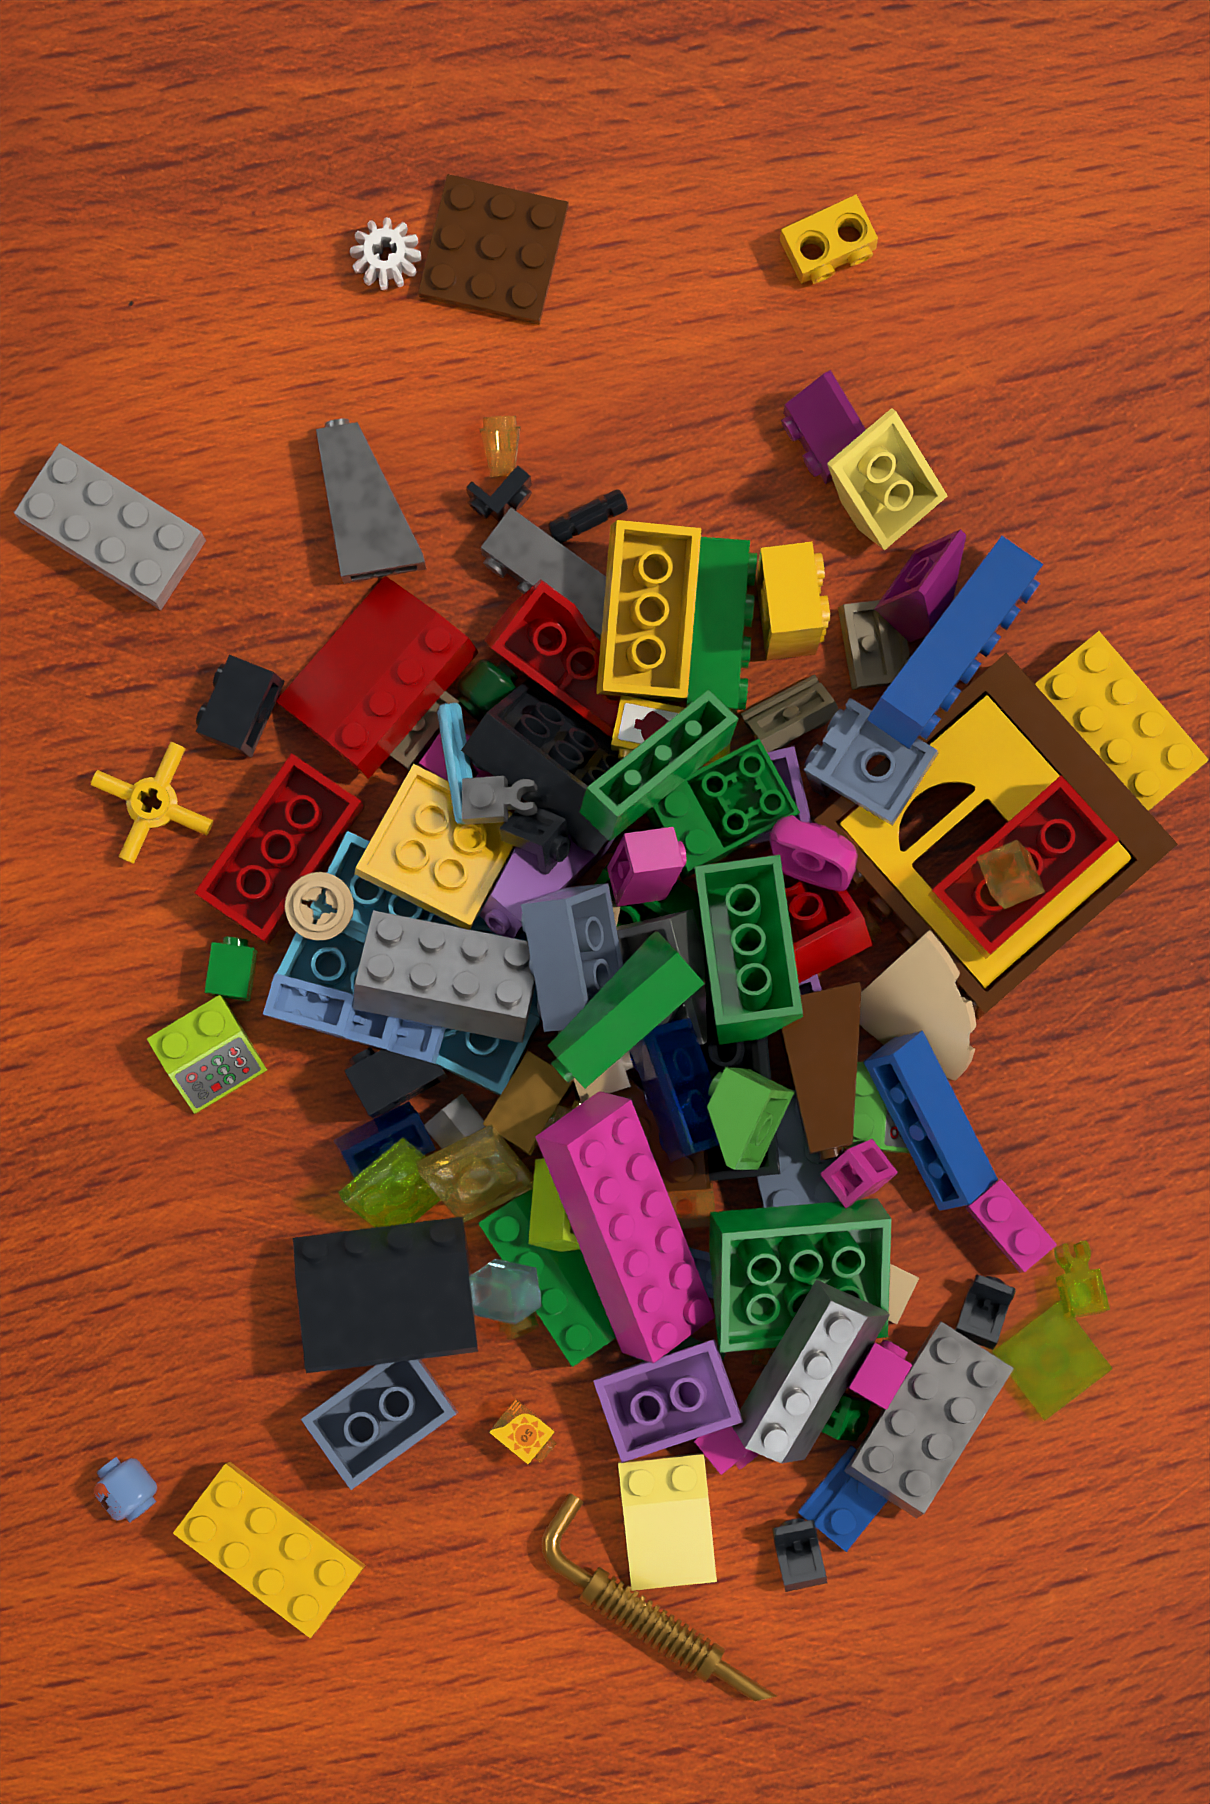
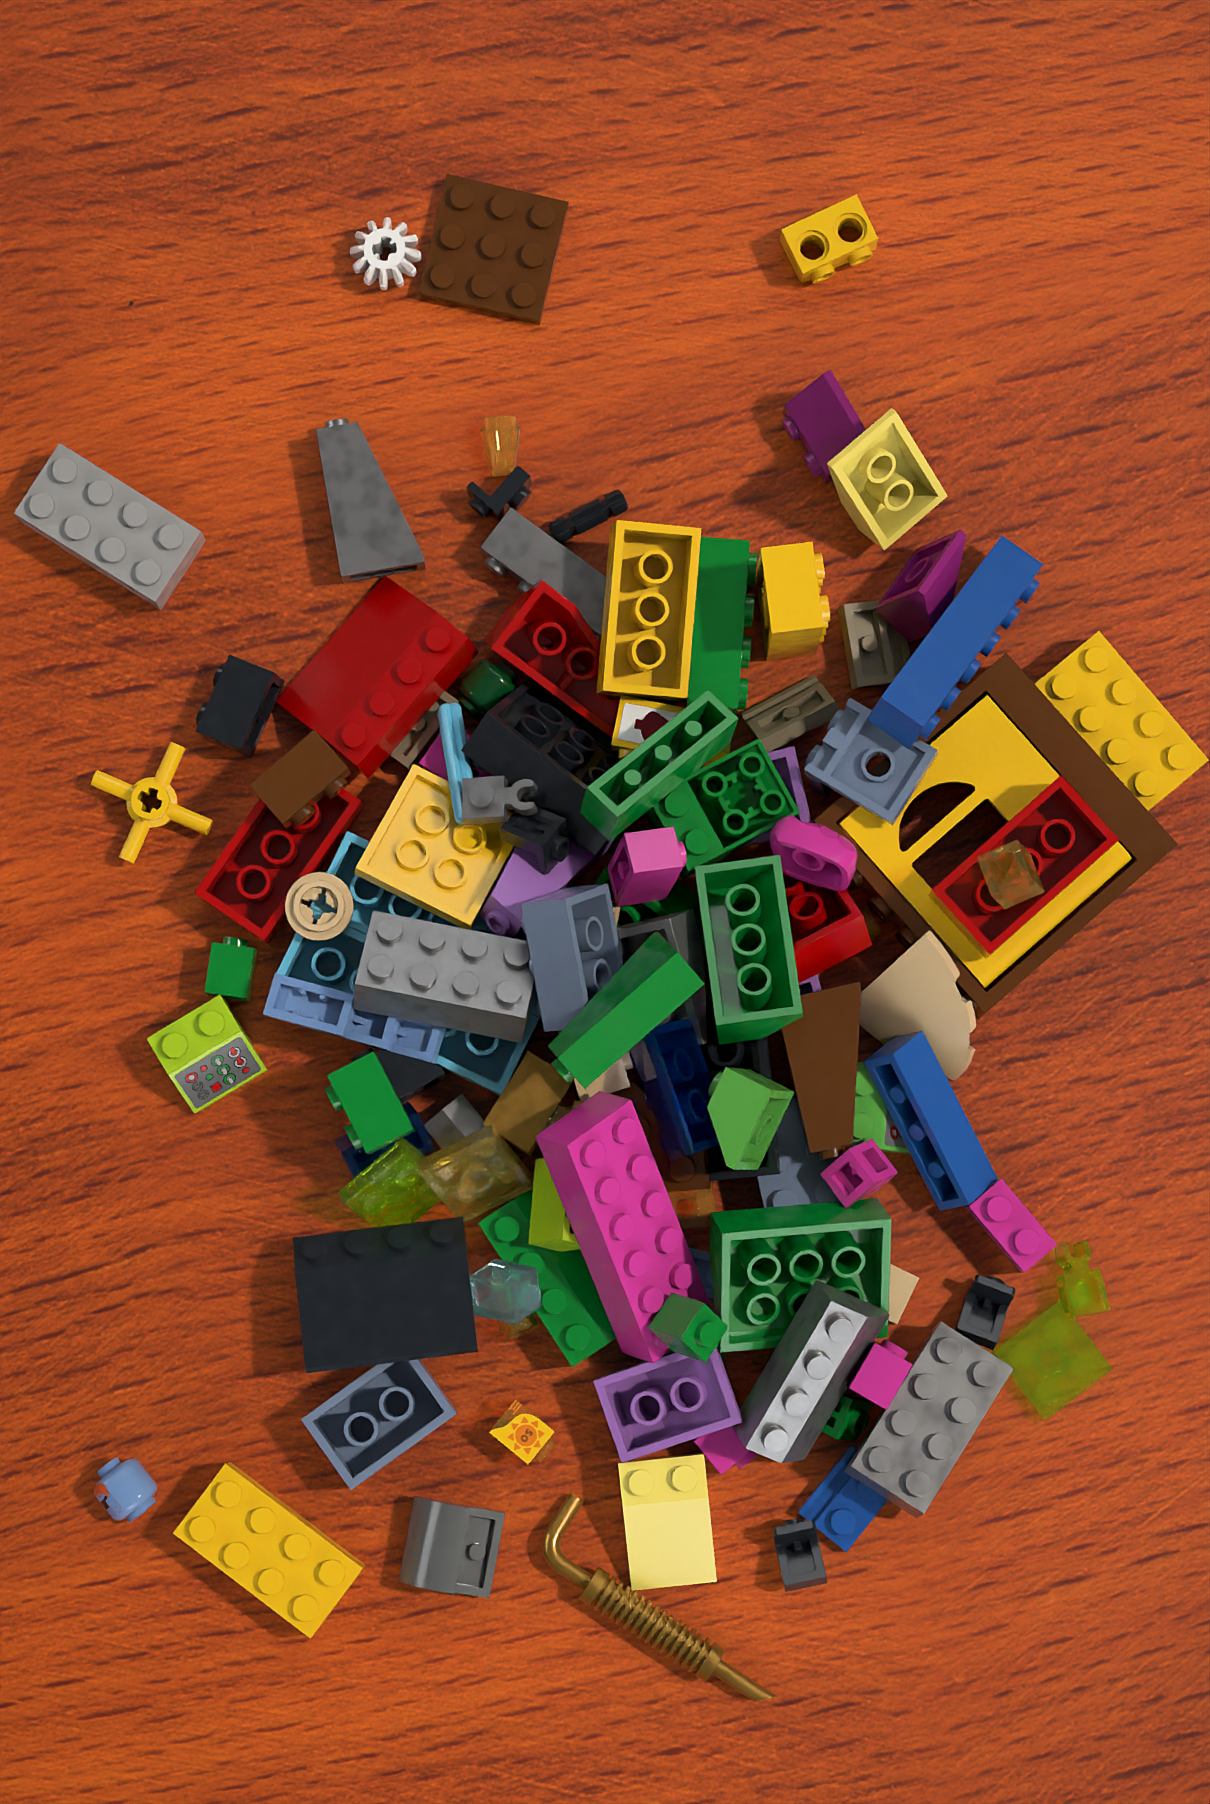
none -> reddish brown brick [249,729,351,829]
none -> green brick [325,1051,415,1154]
none -> dark grey brick [399,1496,505,1598]
none -> green brick [648,1292,728,1363]

